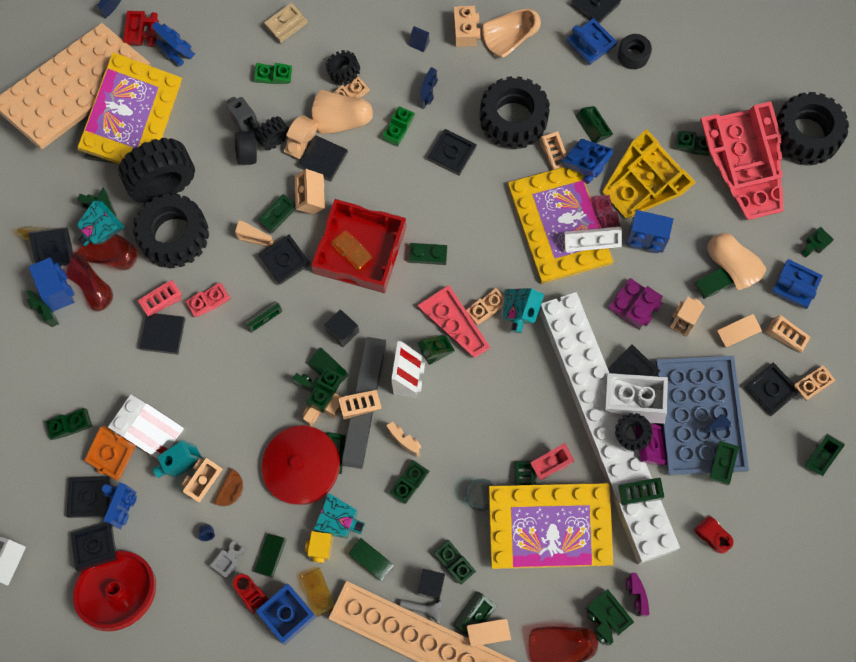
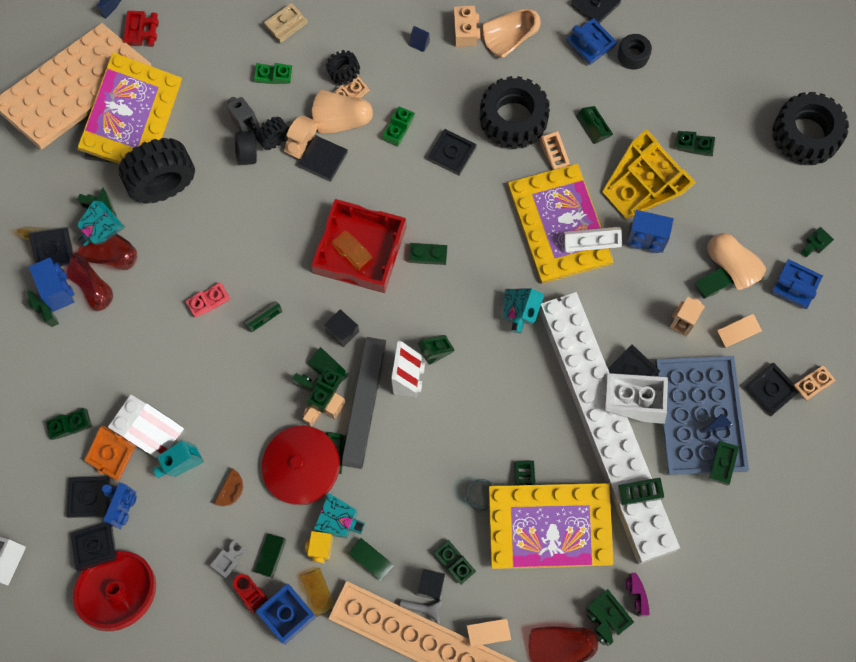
black tyre [133,193,209,268] -> none
coral slope [138,280,181,317] -> none
black tile [139,313,186,355] -> none
blue plate [151,21,195,66] -> none
light nougat brick [181,457,223,503] -> none
dark blue hinge [198,524,215,541] -> none
light nougat slope [235,220,274,247] -> none
dark green plate [258,194,296,233] -> none
black plate [258,234,311,285] -> none
light nougat brick [295,169,325,214] -> none
light nougat slope [338,390,382,419] -> none
light nougat slope [386,422,421,457] -> none
dark green slope [389,460,430,504] -> none
coral wing [417,285,491,358] -> none
dark blue slope [420,67,438,109] -> none
dark green slope [453,591,497,636] -> none
light nougat slope [466,288,504,325] -> none
coral slope [530,443,575,480] -> none
blue plate [561,138,613,184] -> none
clear pink slope [591,195,621,228] -> none
magenta plate [608,278,663,330] -> none
black tyre [615,413,653,452] -> none
magenta plate [635,423,667,466] -> none
red piece [694,515,734,554] -> none
coral wedge [700,101,783,220] -> none
light nougat slope [765,315,810,353] -> none
dark green slope [805,433,845,476] -> none

